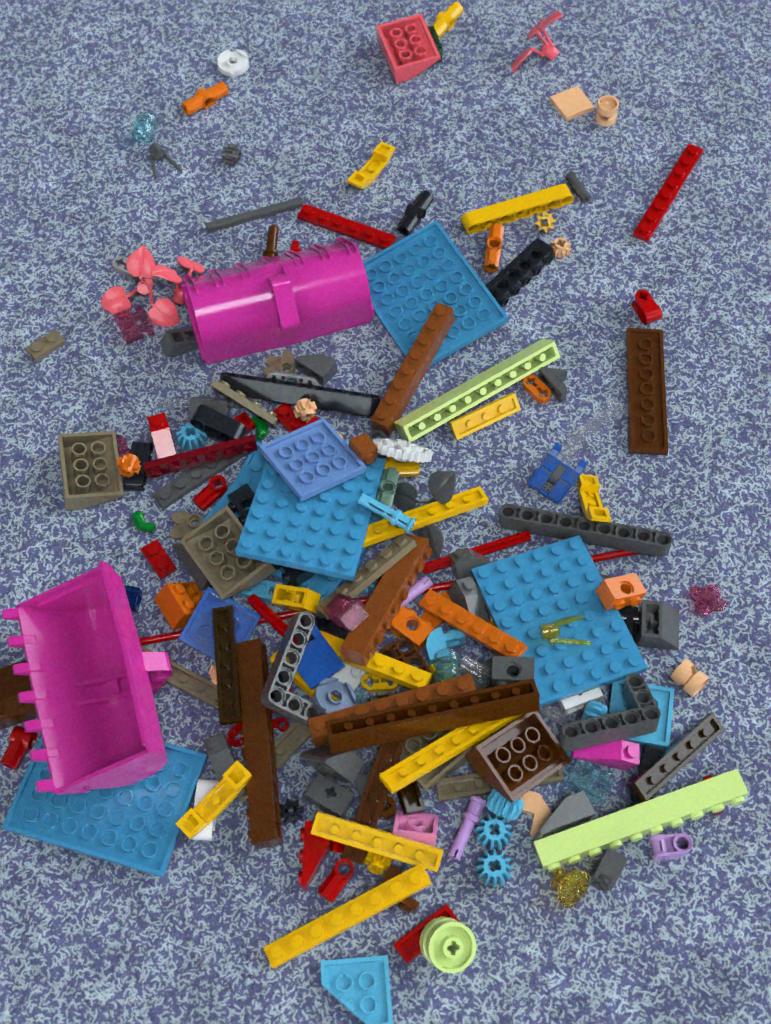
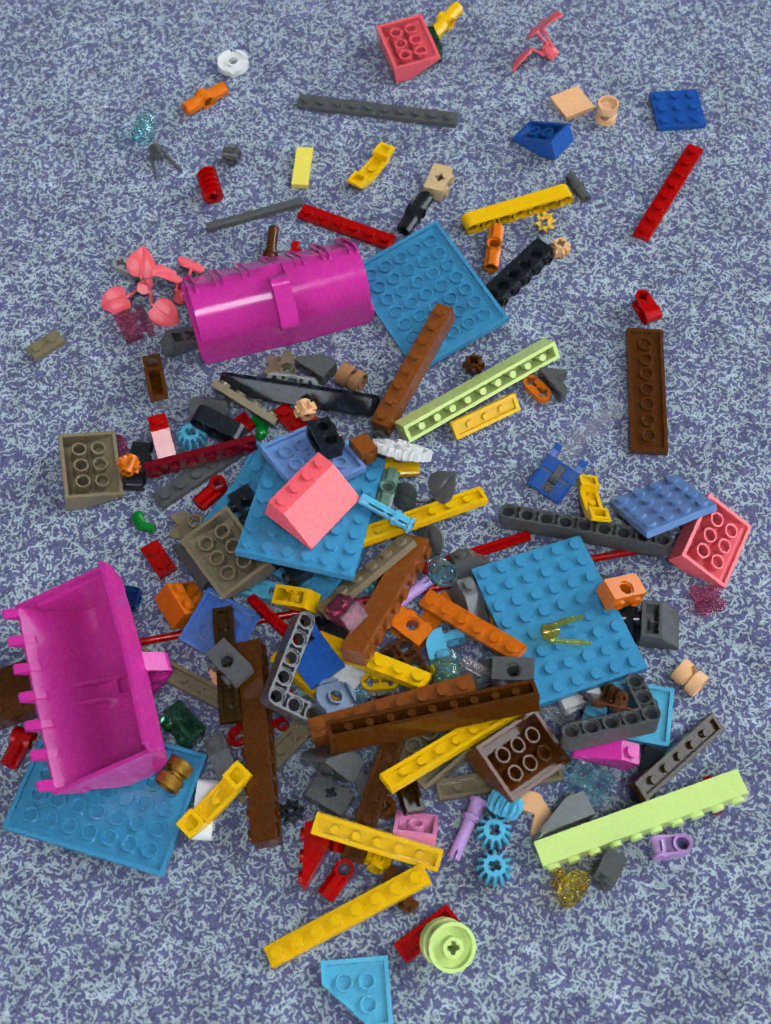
none -> reddish brown slope [142,353,169,402]
none -> pearl gold wheel [154,754,194,795]
none -> clear green brick [160,699,207,750]
none -> red piece [196,166,224,204]
none -> dark grey brick [205,638,254,689]
none -> coral slope [265,452,360,550]
none -> light yellow tile [291,147,313,189]
none -> dark grey plate [297,94,458,128]
none -> black brick [306,416,345,459]
none -> medium nougat wheel [334,362,368,392]
none -> tan brick [423,163,455,202]
none -> clear light blue wheel [426,556,458,587]
none -> reddish brown gear [462,354,485,377]
none -> blue slope [512,120,574,159]
none -> reddish brown hinge [577,683,632,712]
none -> medium blue plate [609,475,717,539]
none -> blue plate [649,89,706,132]
none -> coral slope [668,493,752,589]

